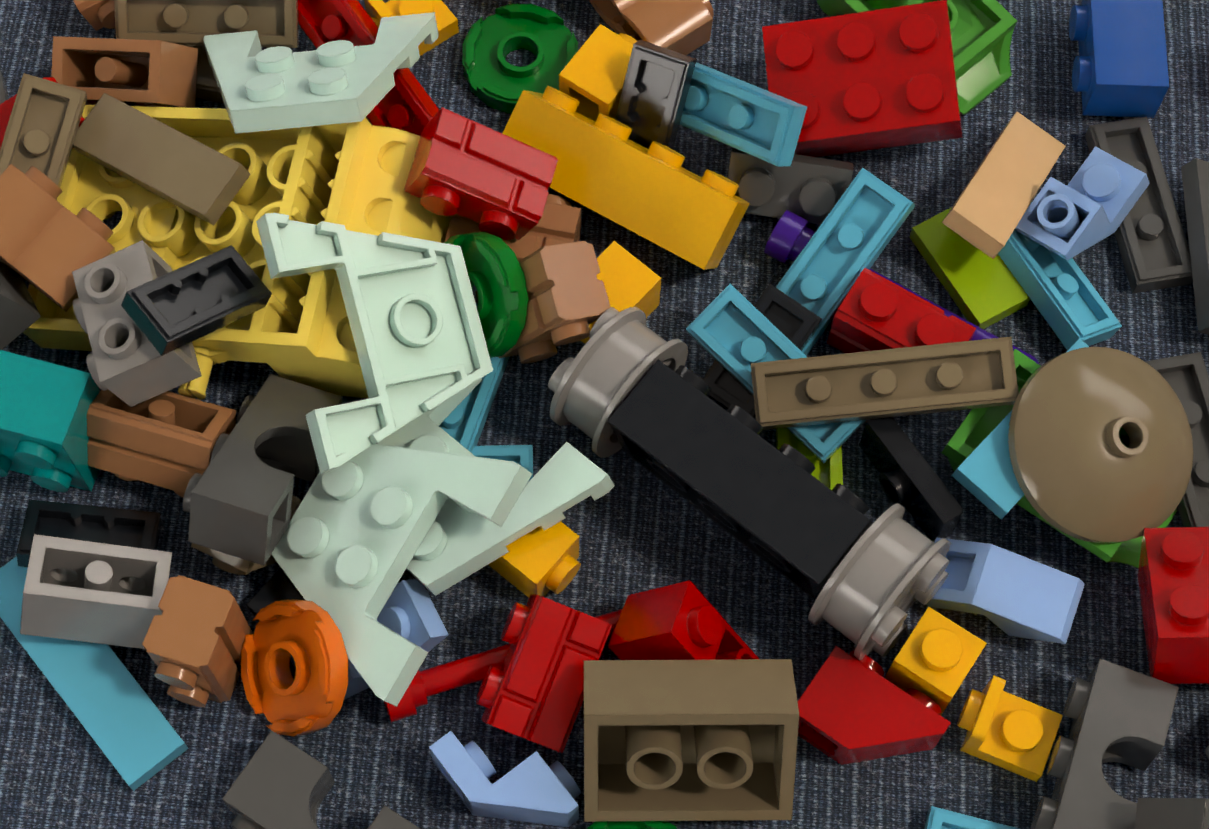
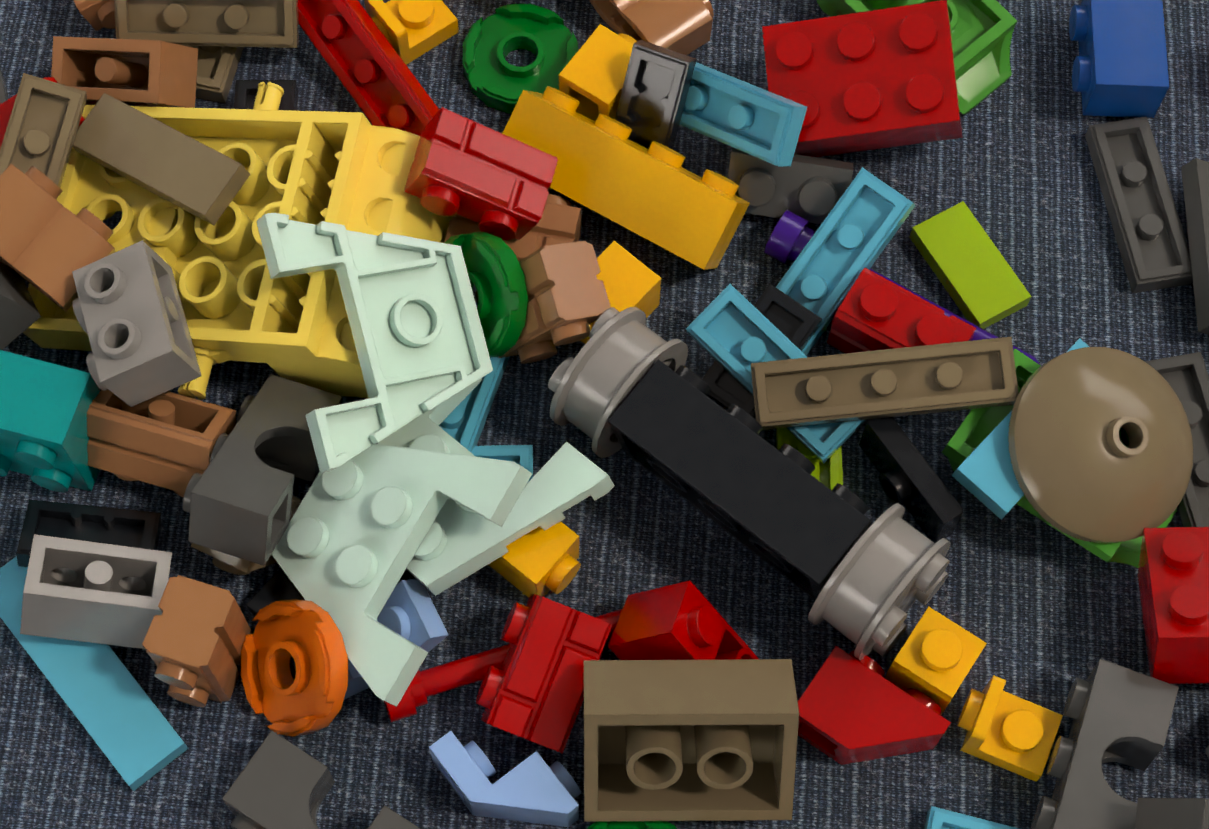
black plate [121,245,272,356] -> none
light aqua wing [203,12,439,134] -> none
light blue slope [926,537,1085,644] -> none
tan tile [942,112,1065,259] -> none
medium azure tile [998,202,1122,351] -> none
light blue slope [1016,146,1150,260] -> none

